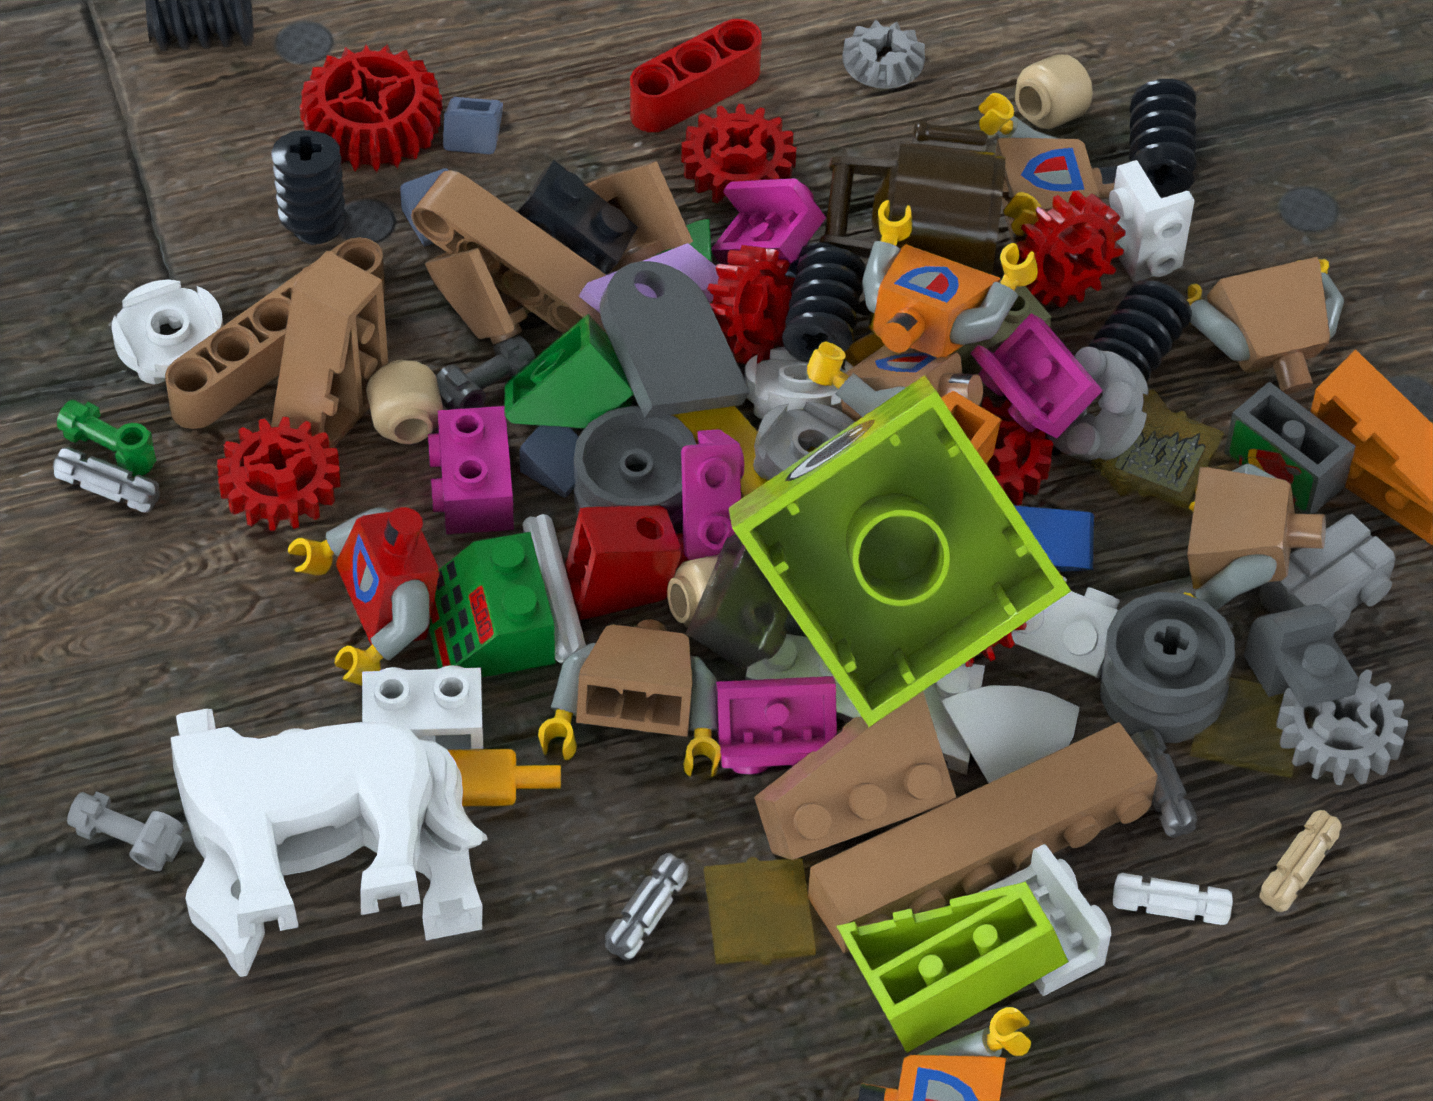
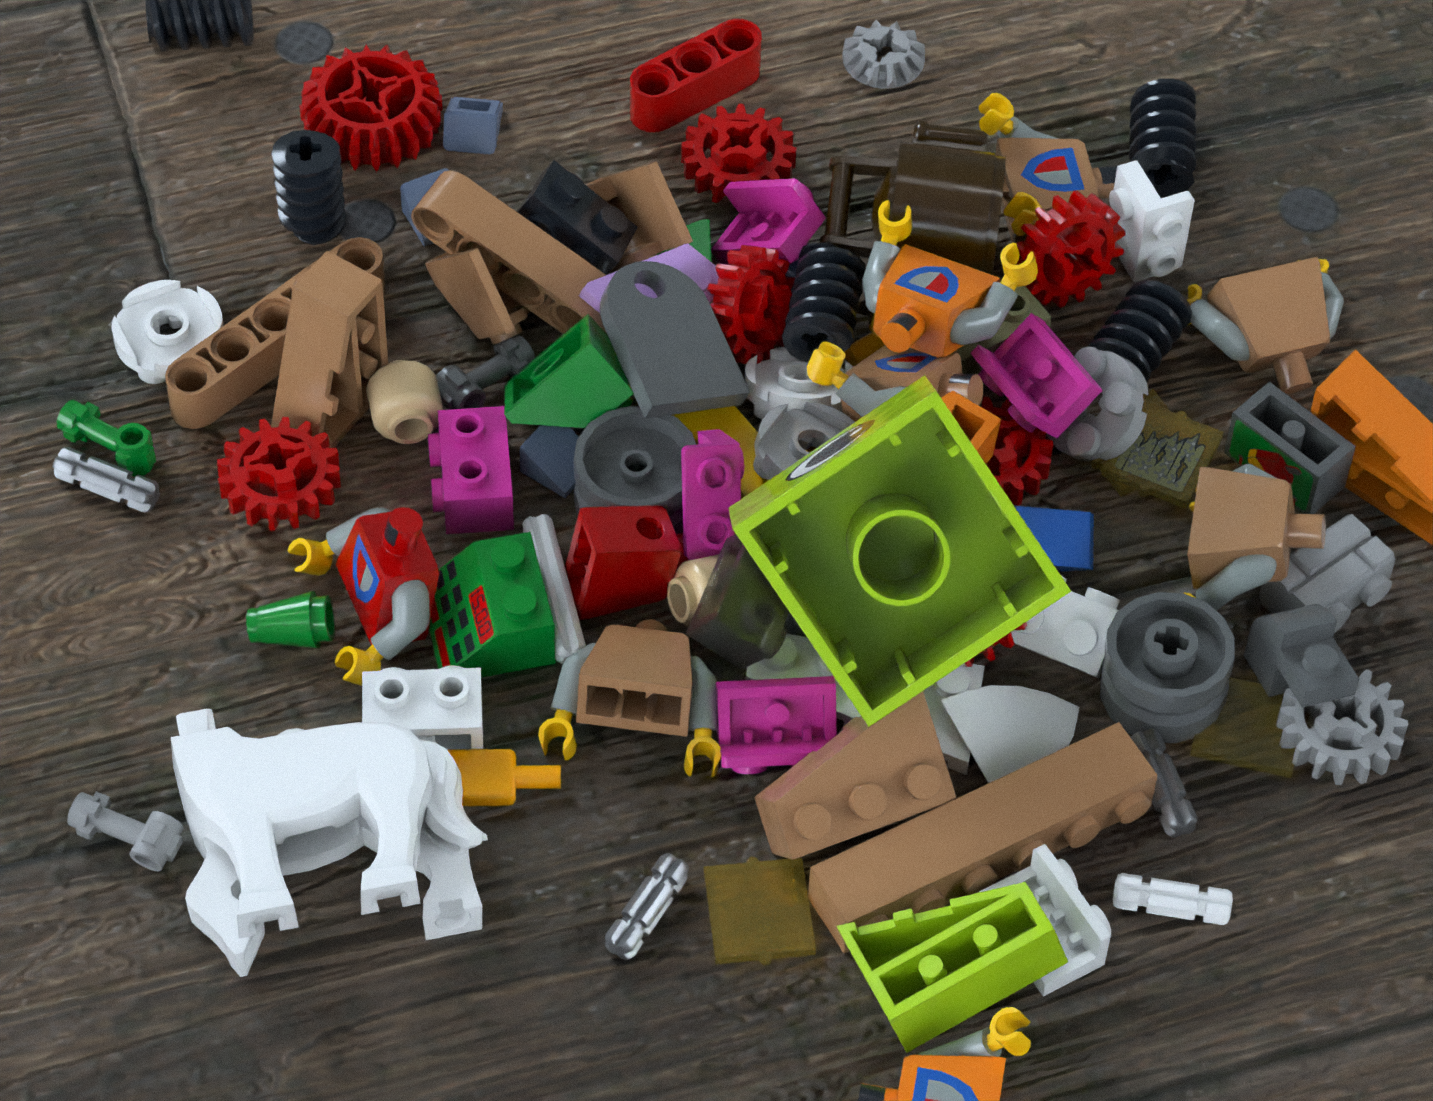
tan head [1015,54,1093,129] -> none
tan axle [1259,810,1342,912] -> none
none -> green cone [246,591,335,649]

